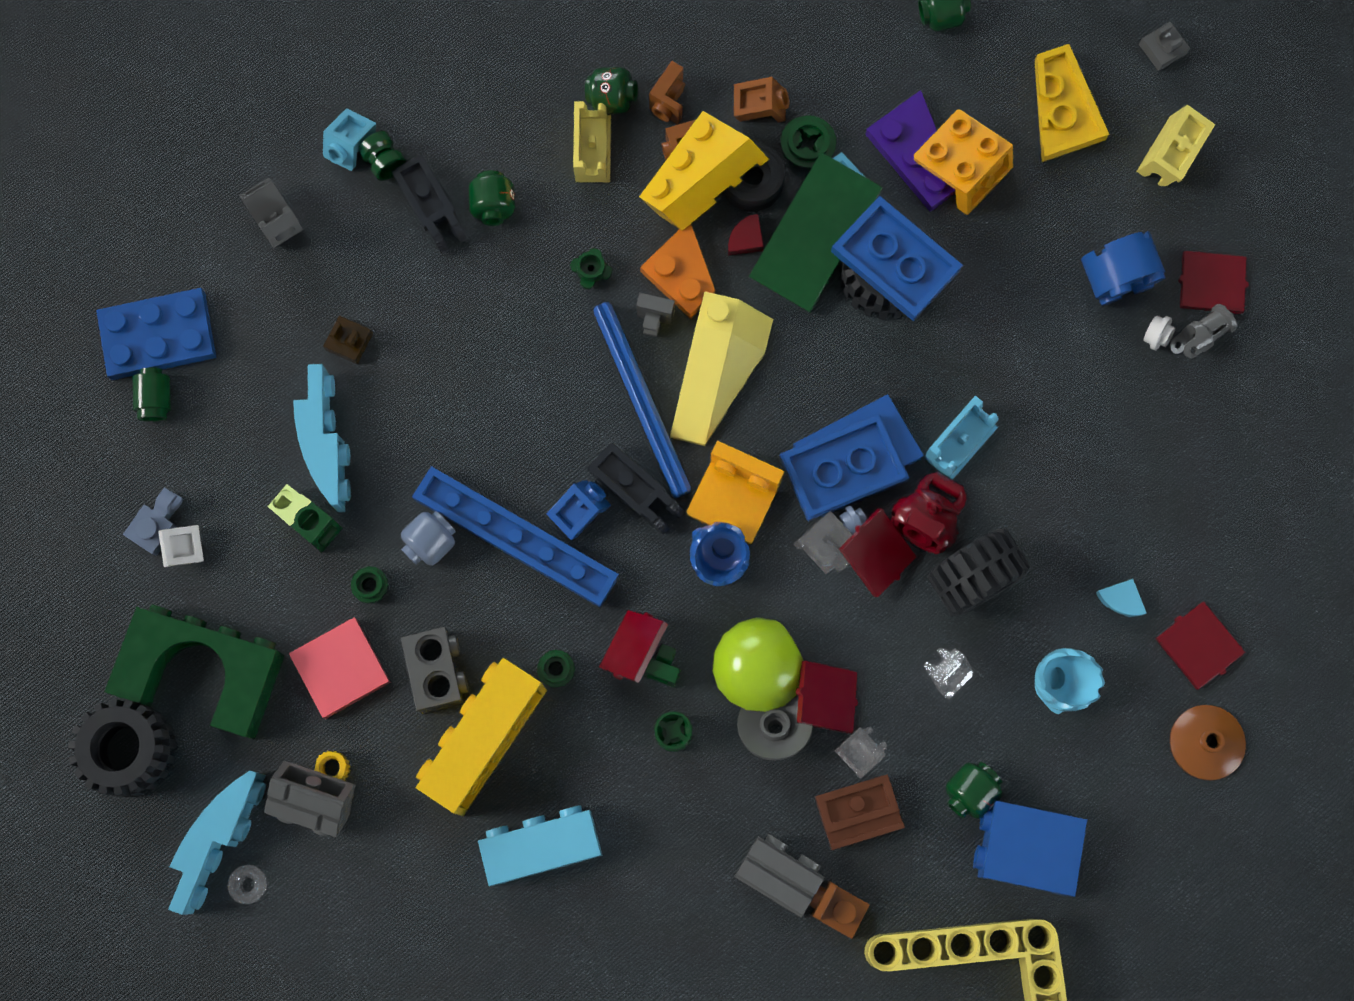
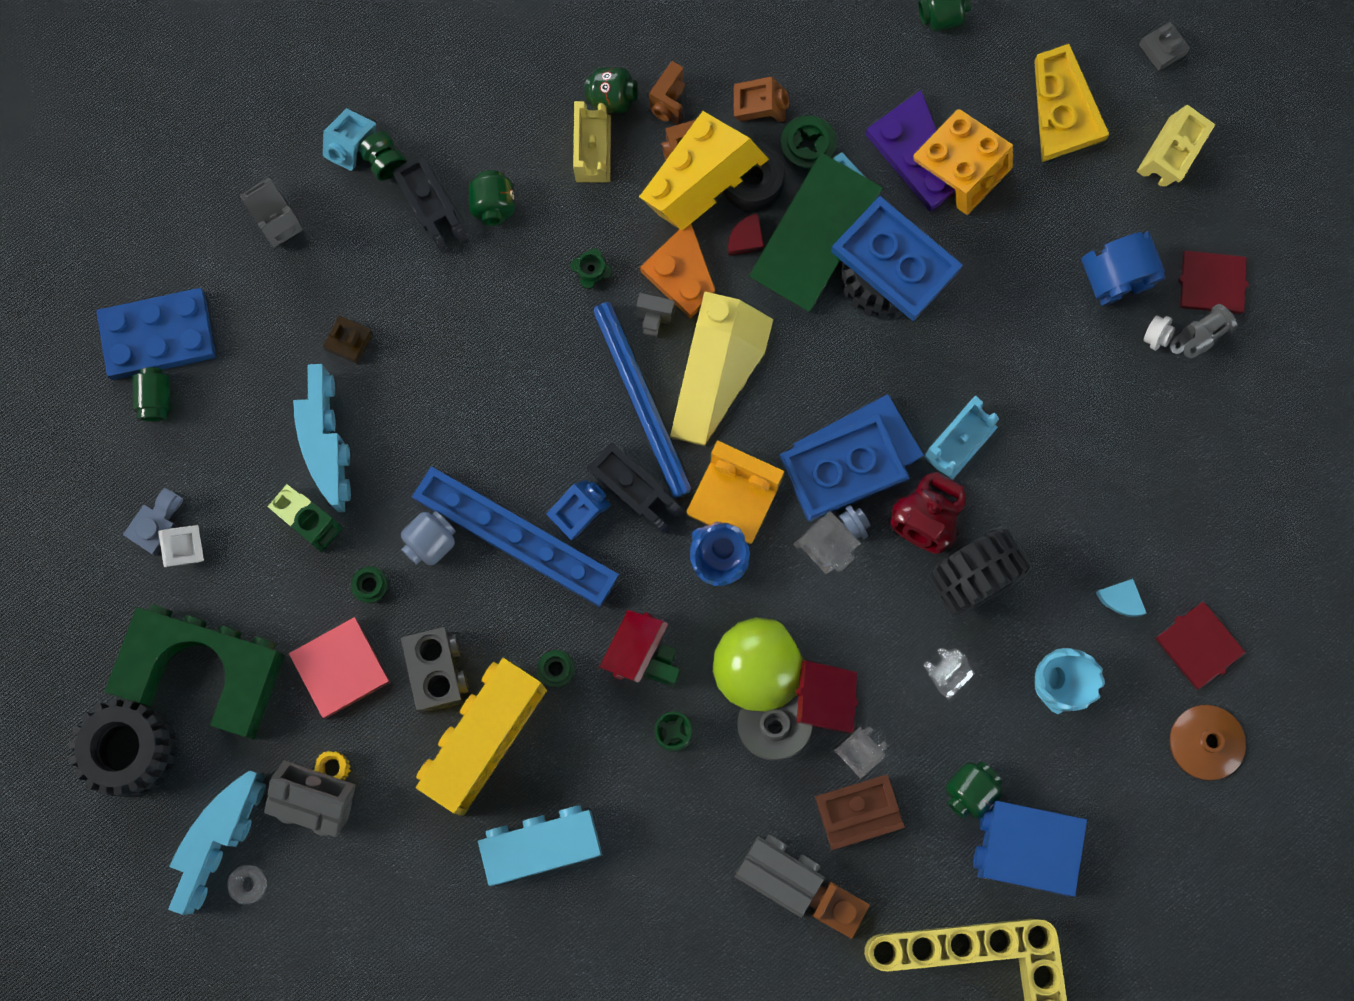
dark red piece [839,509,916,597] -> none

